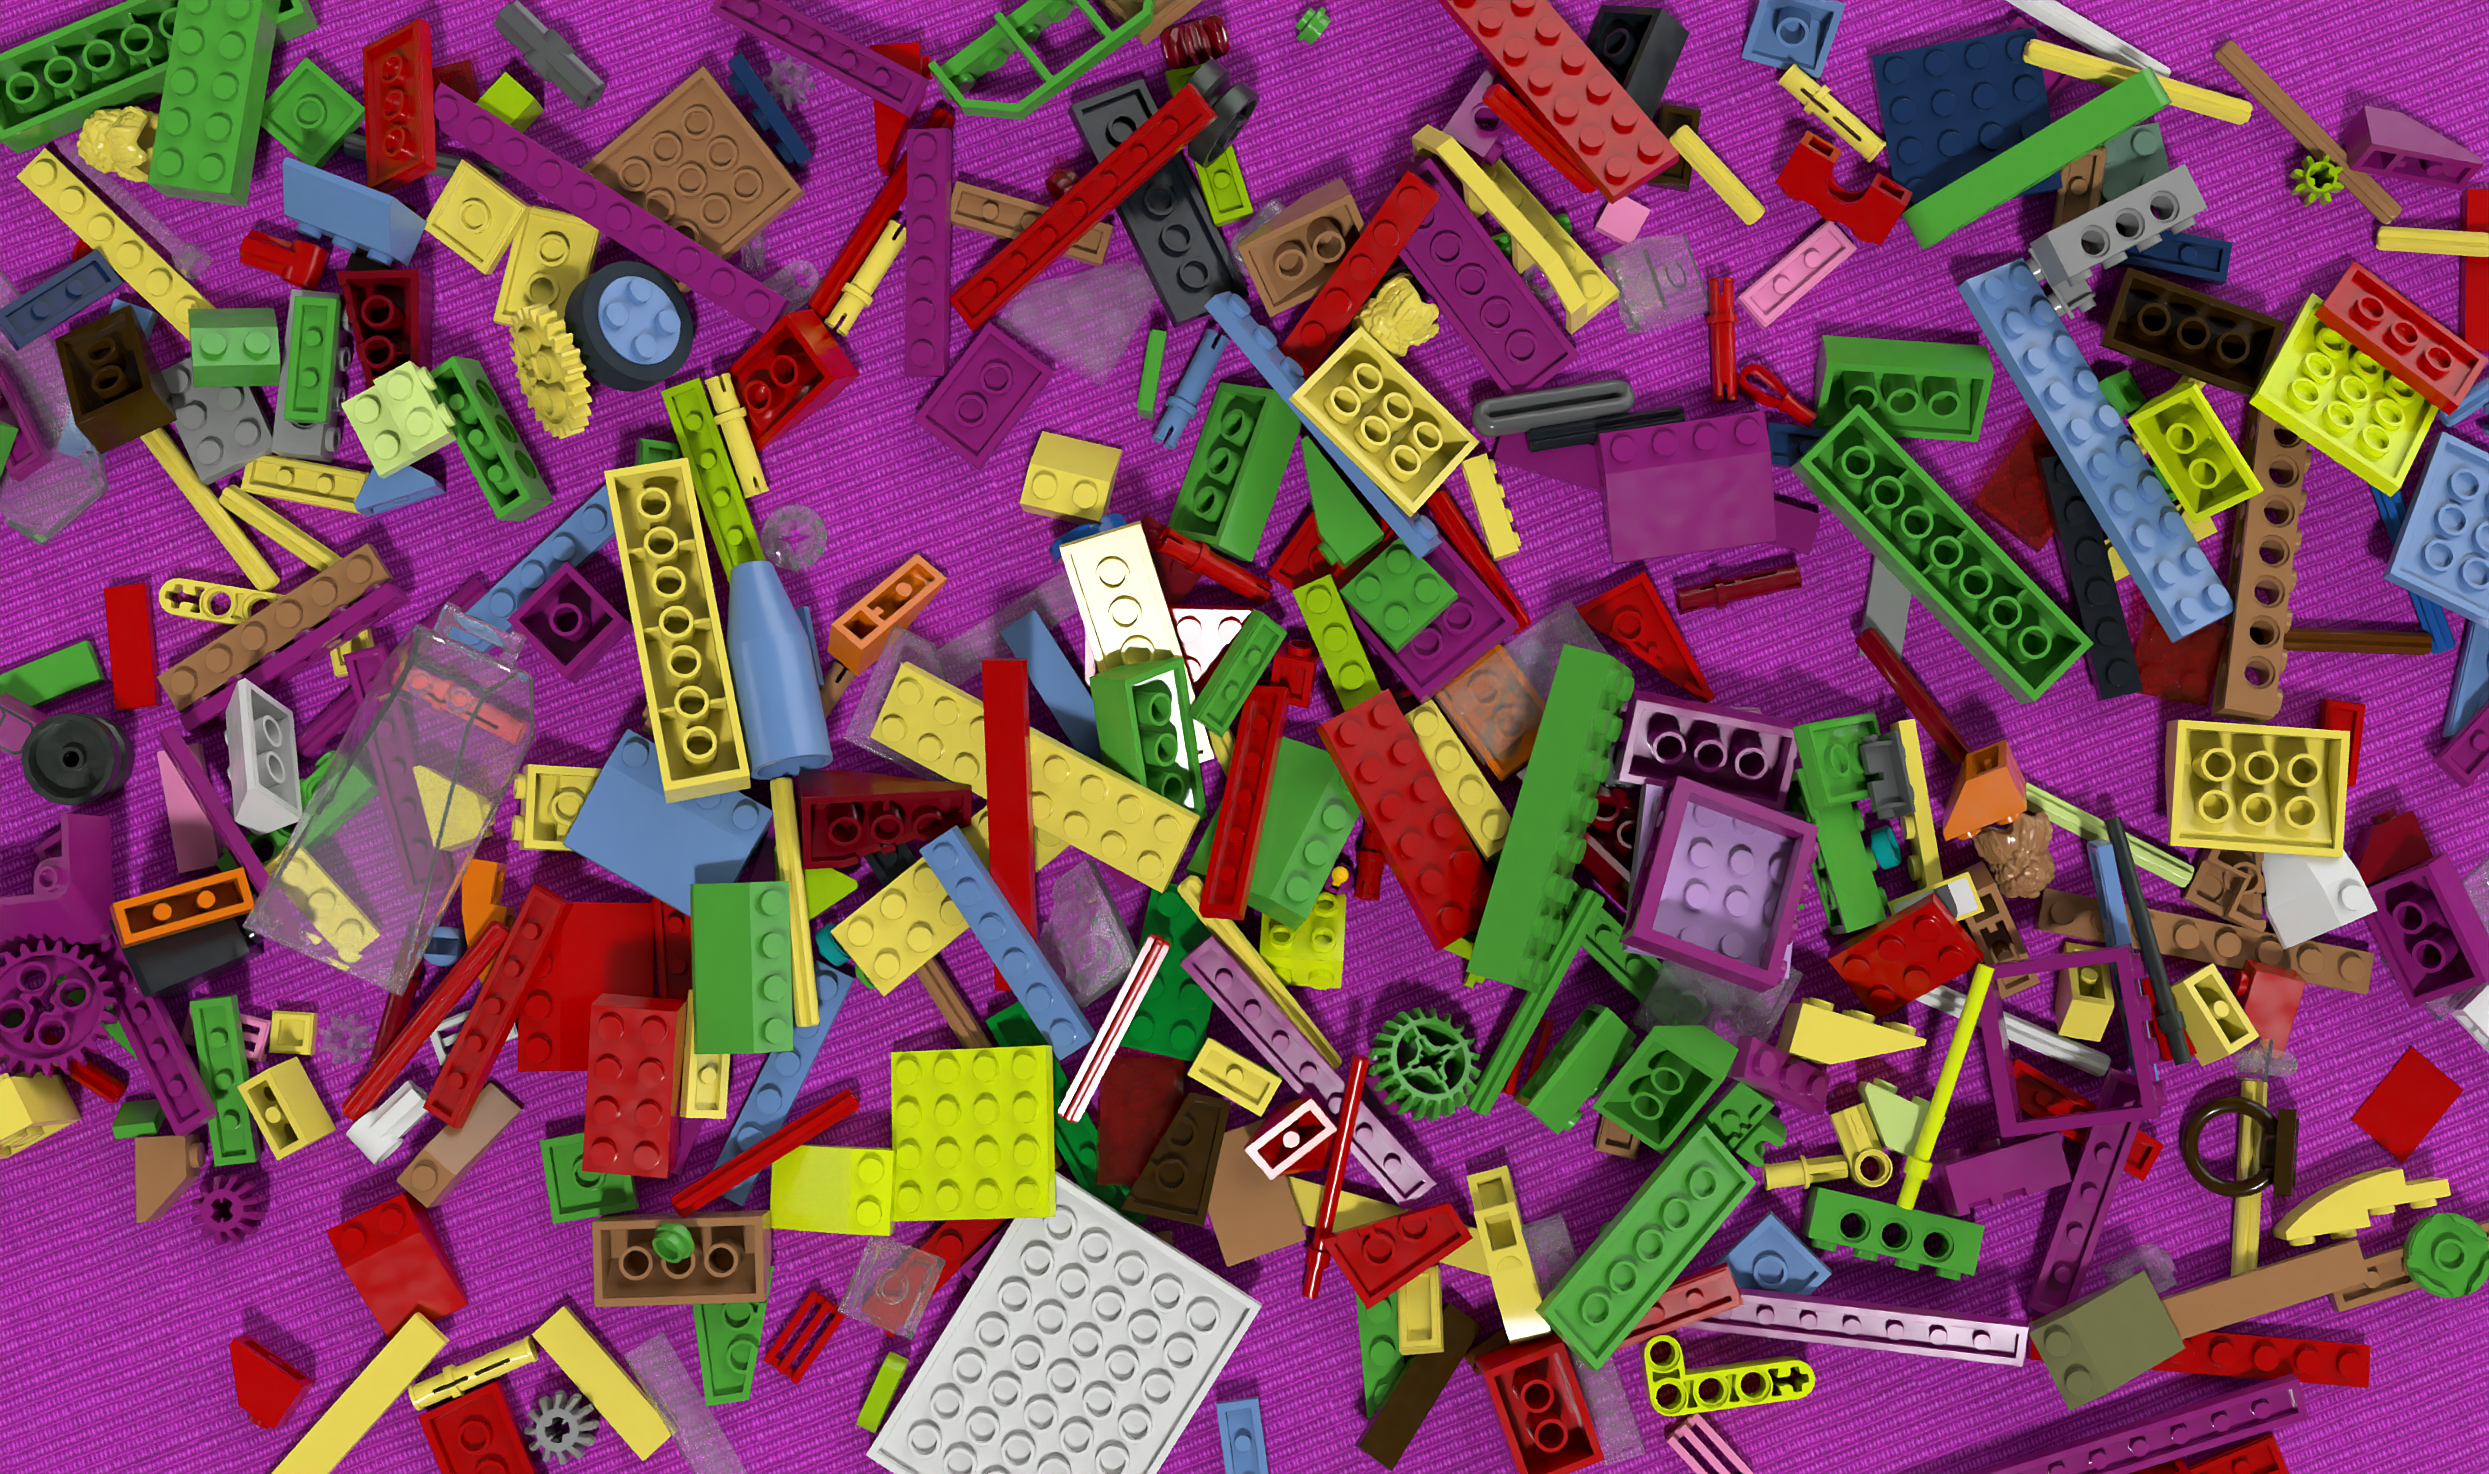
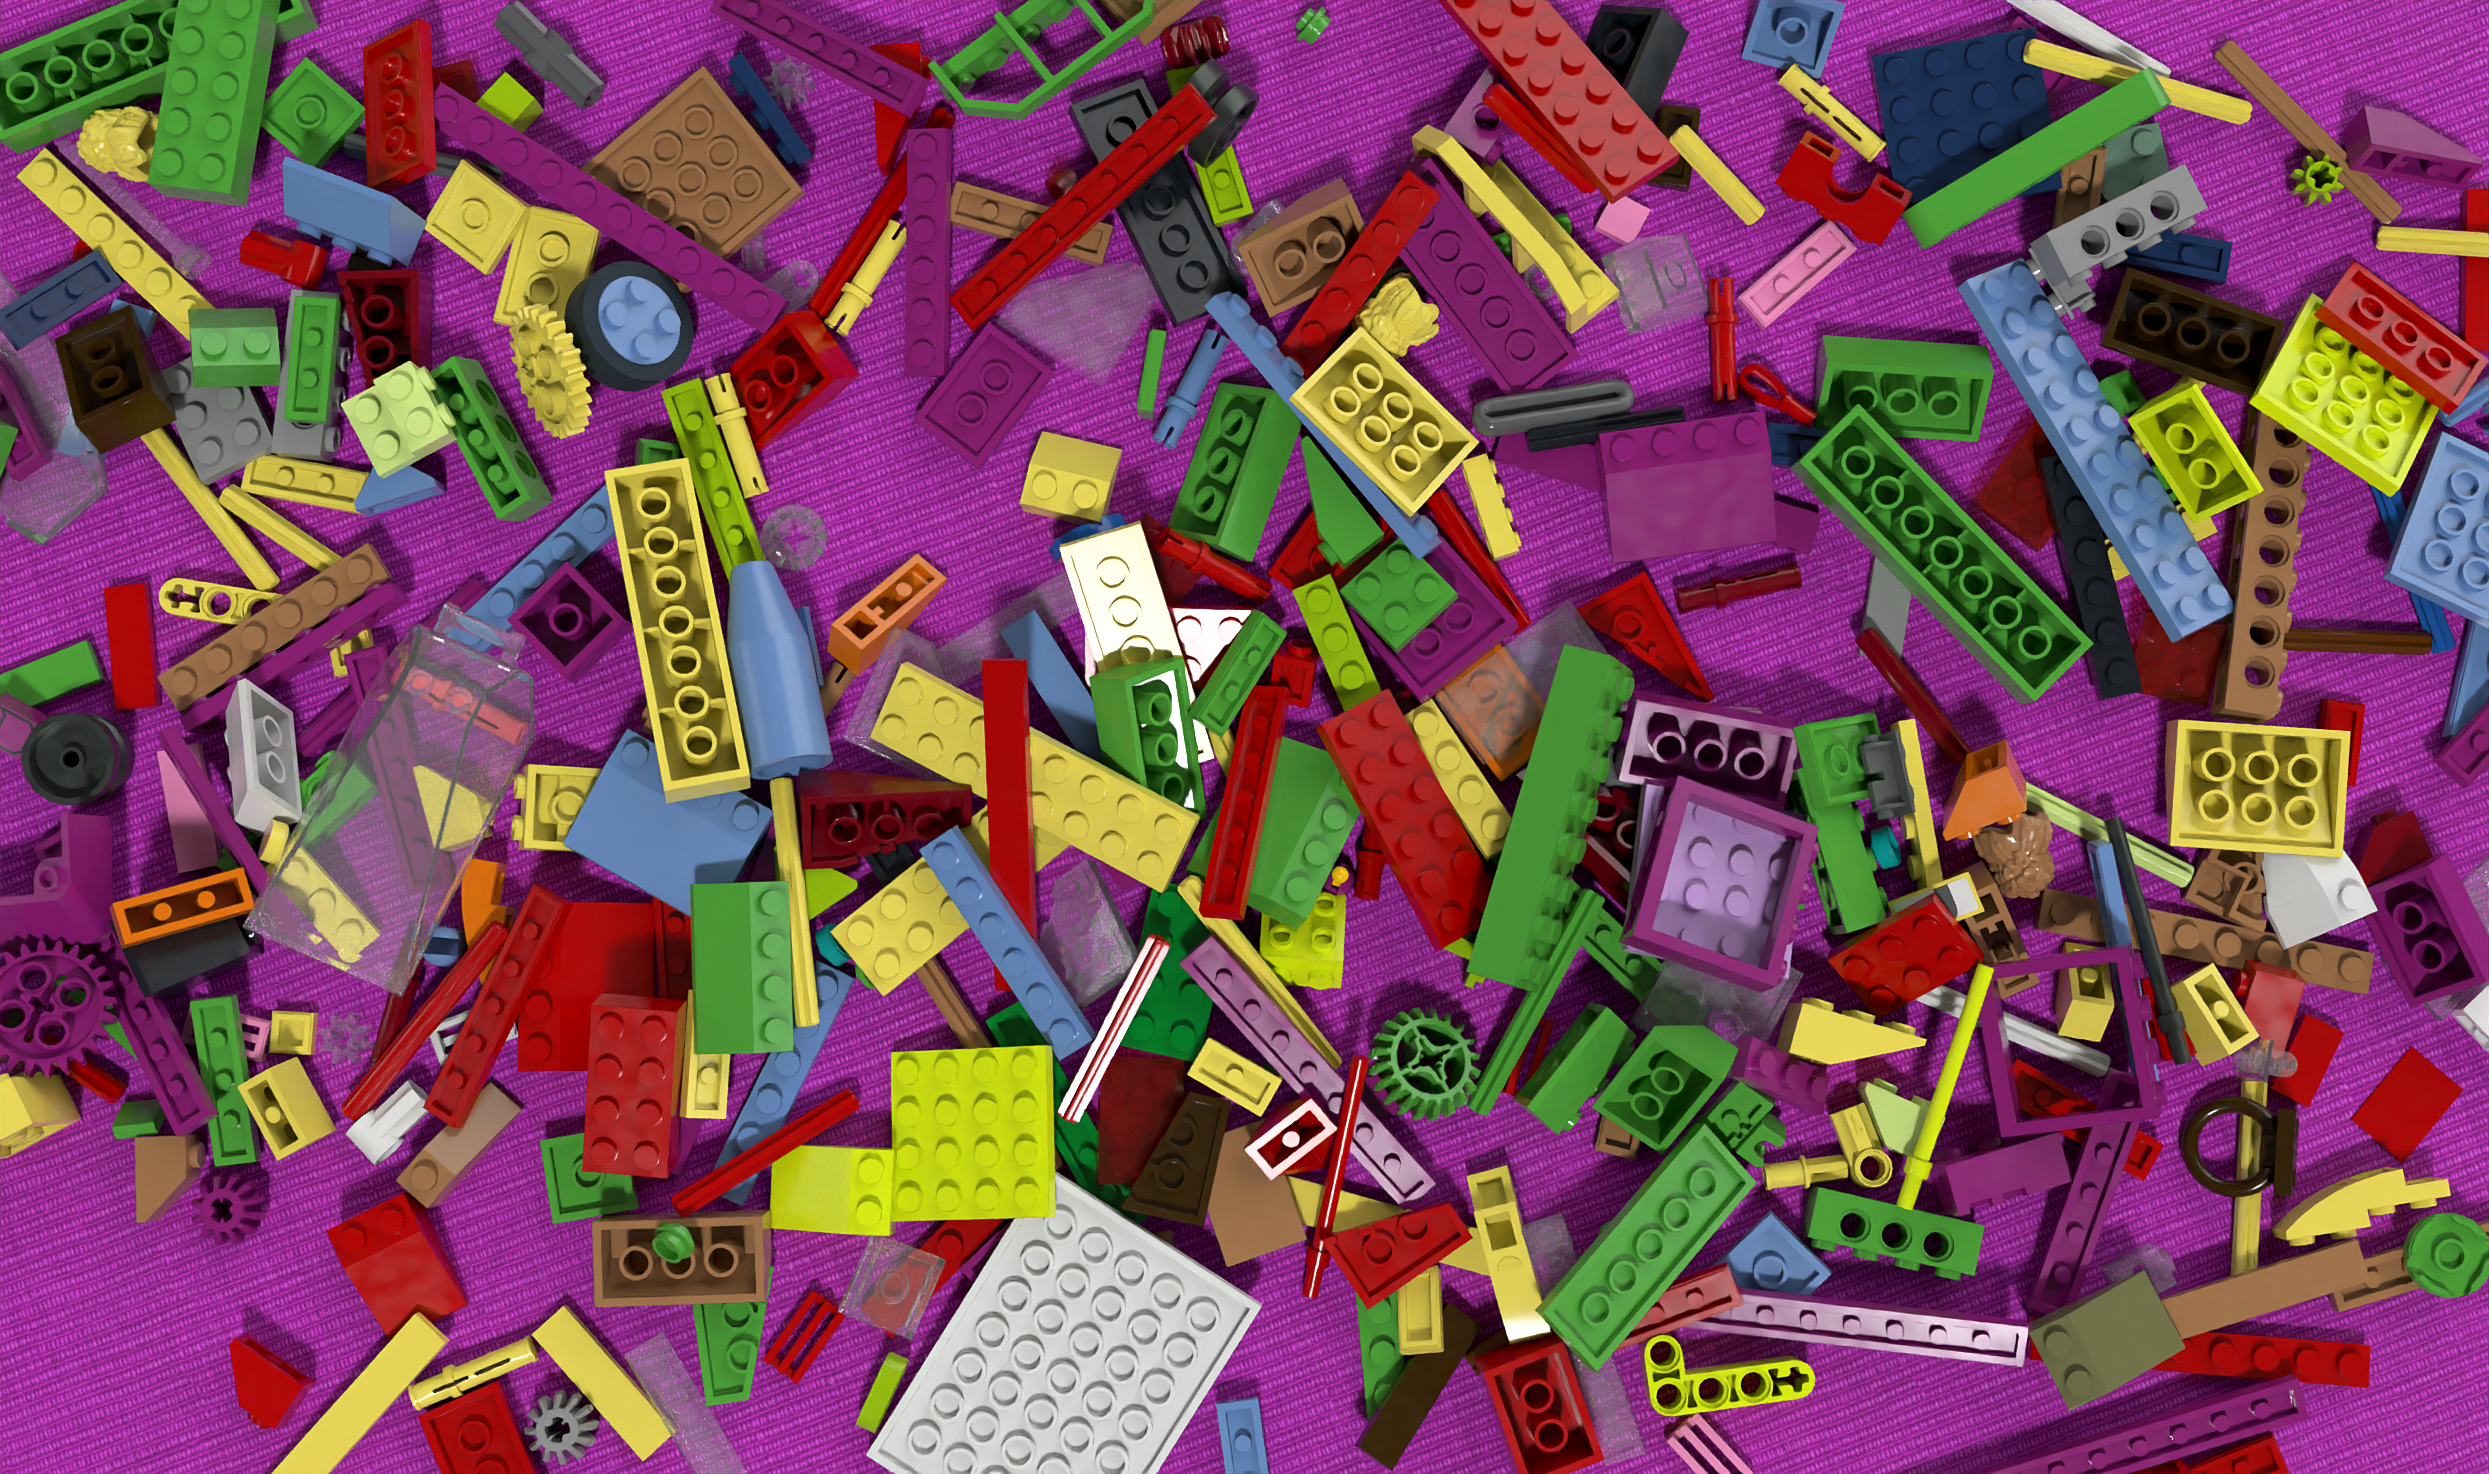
none -> light yellow tile [258,819,289,864]
none -> red tile [2267,1013,2344,1108]

